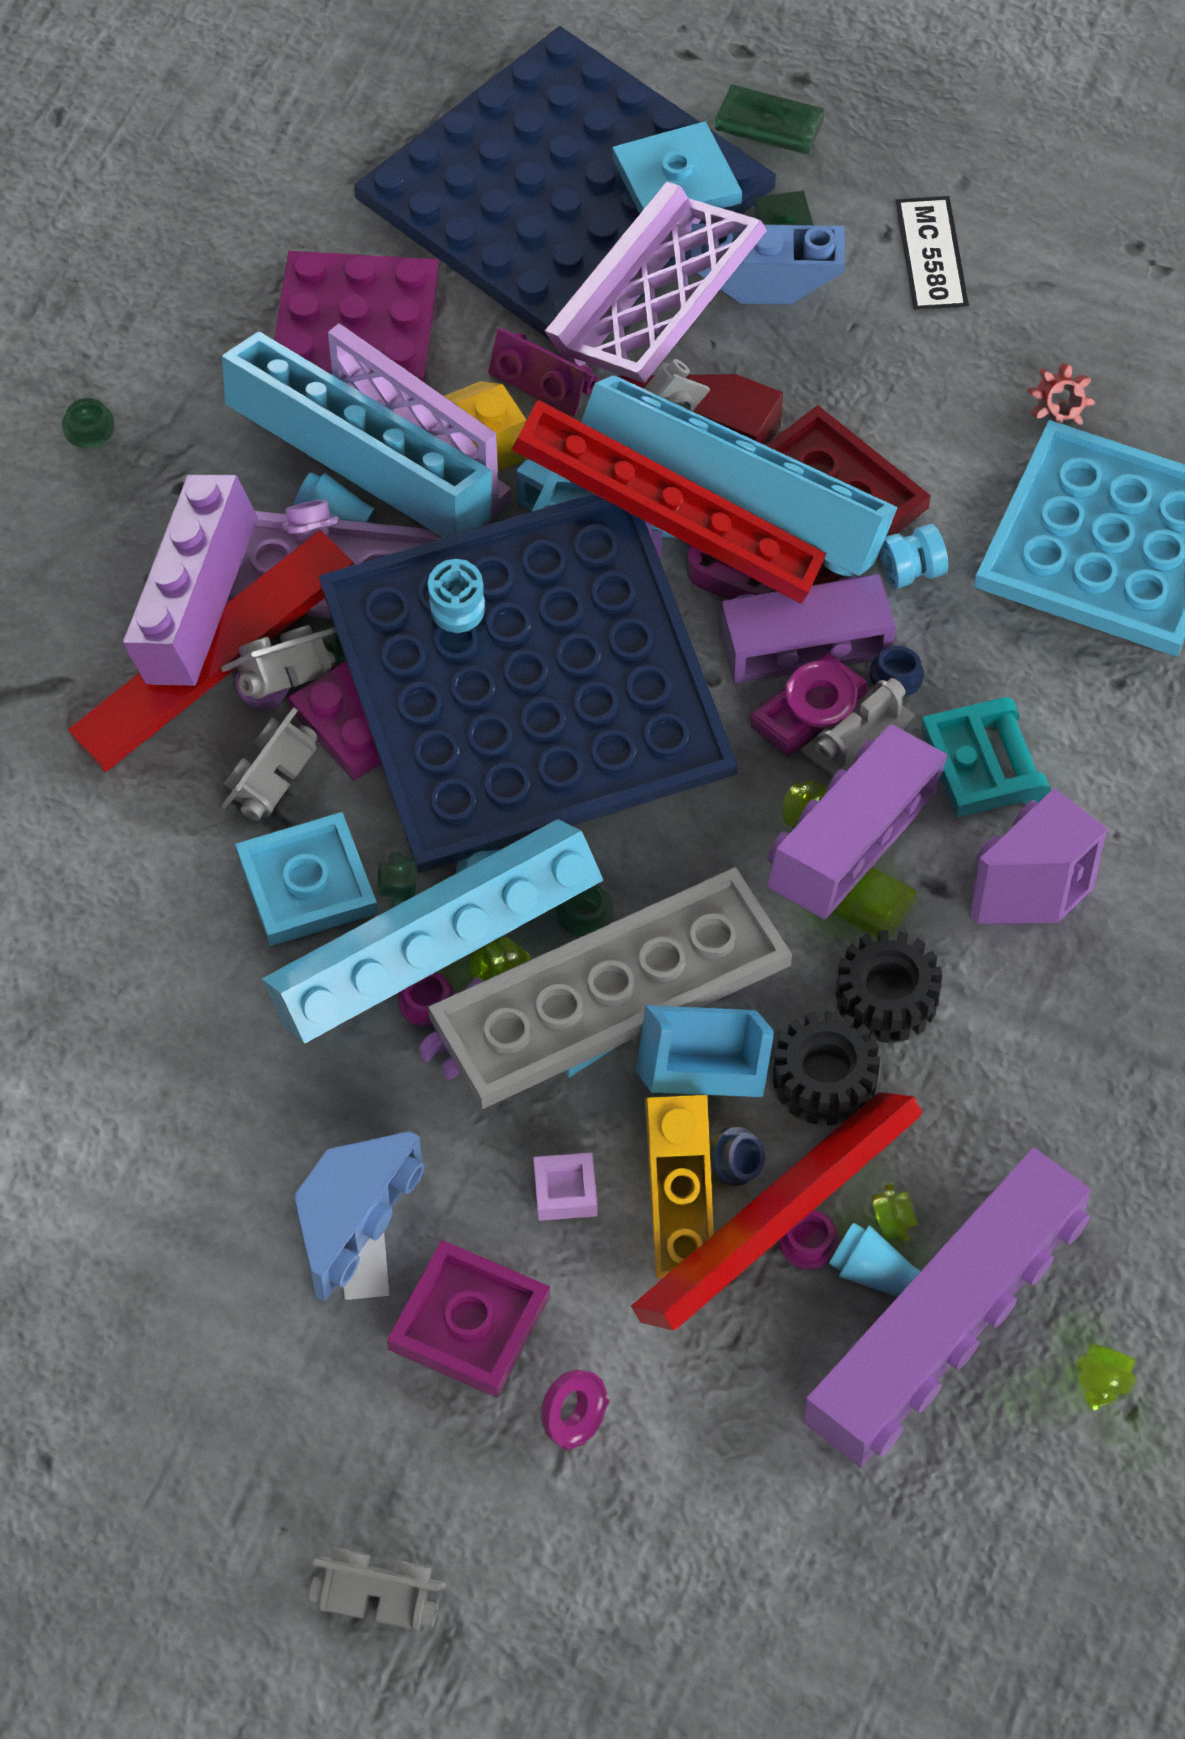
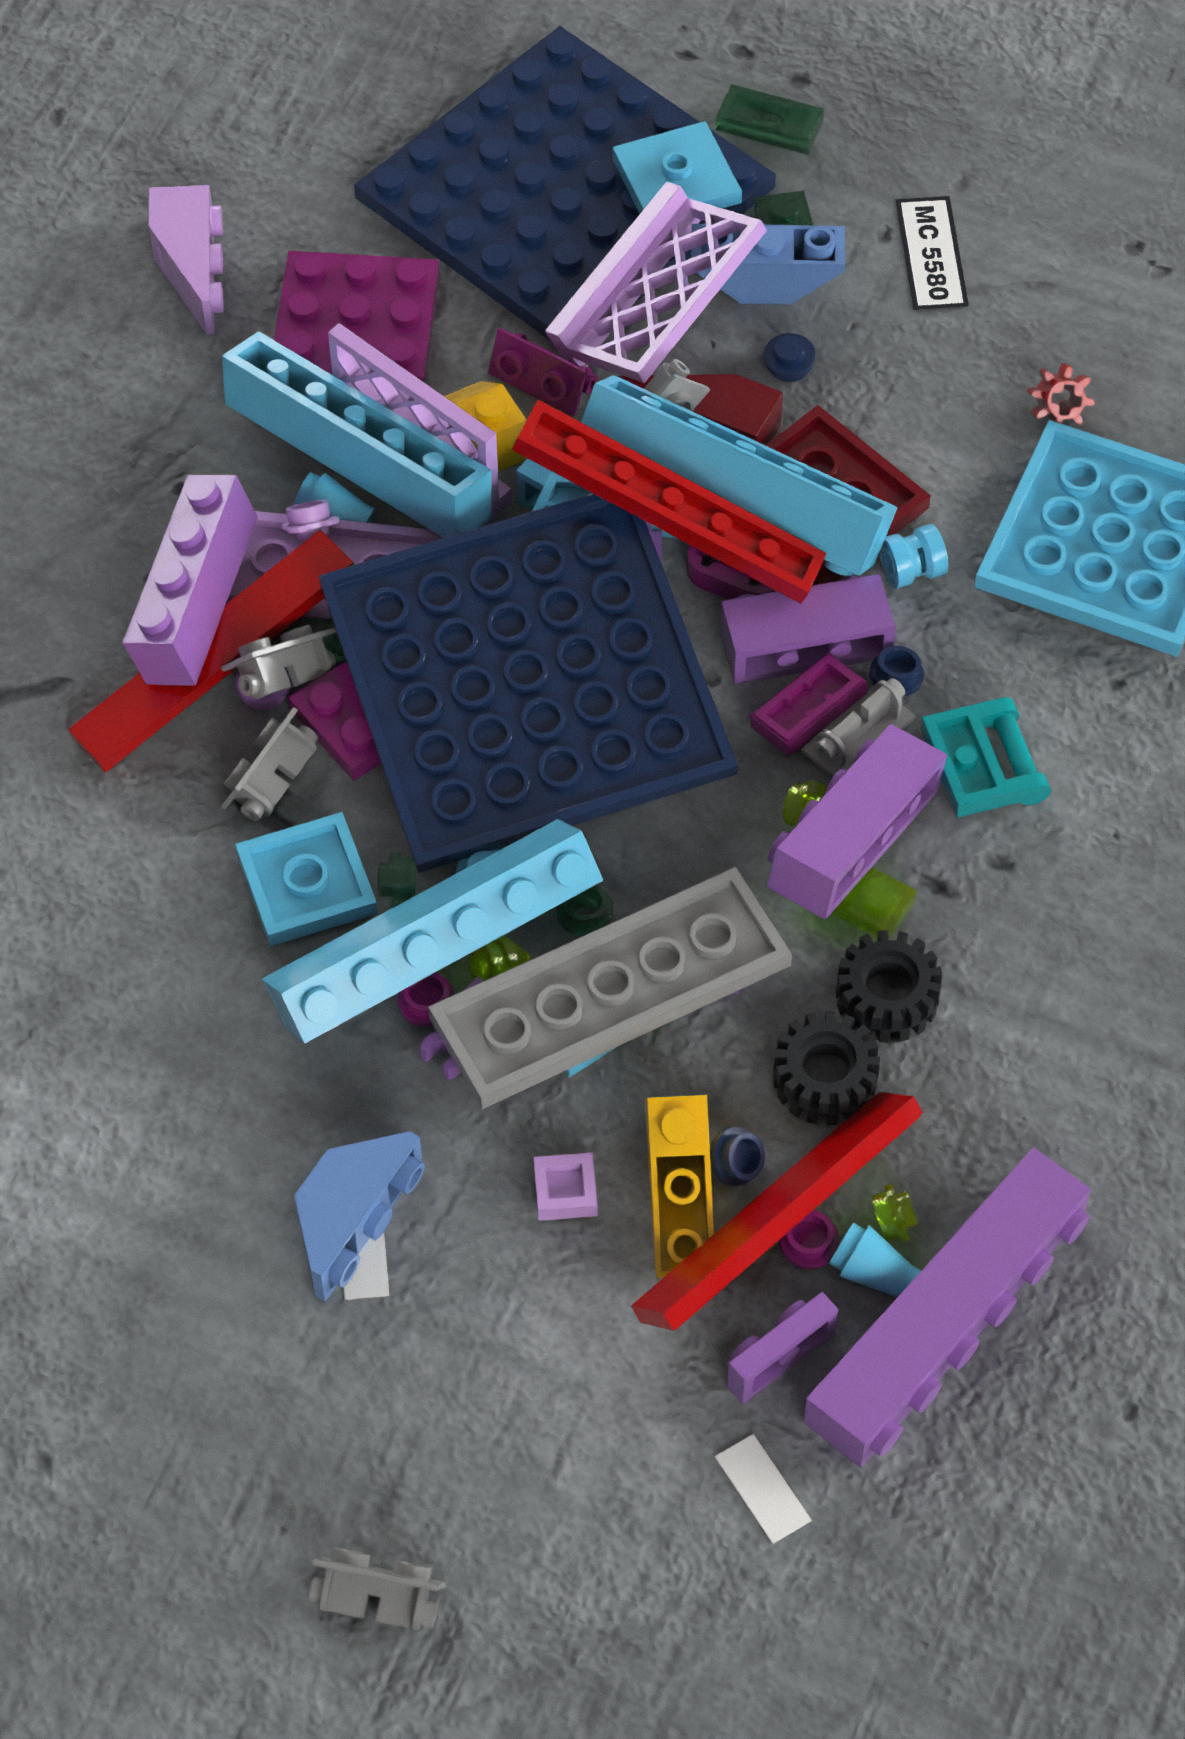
clear green plate [62,398,115,448] -> none
magenta plate [387,1240,550,1398] -> none
medium azure wheel [427,559,485,633] -> none
magenta piece [541,1369,610,1450] -> none
dark azure panel [635,1005,774,1097] -> none
magenta piece [785,660,858,728] -> none
medium lavender slope [969,788,1108,924] -> none
clear neon green plate [1076,1343,1137,1410] -> none
none -> lavender slope [148,185,224,335]
none -> white sticker [715,1434,812,1544]
none -> medium lavender plate [727,1292,838,1405]
none -> dark blue plate [764,333,815,382]

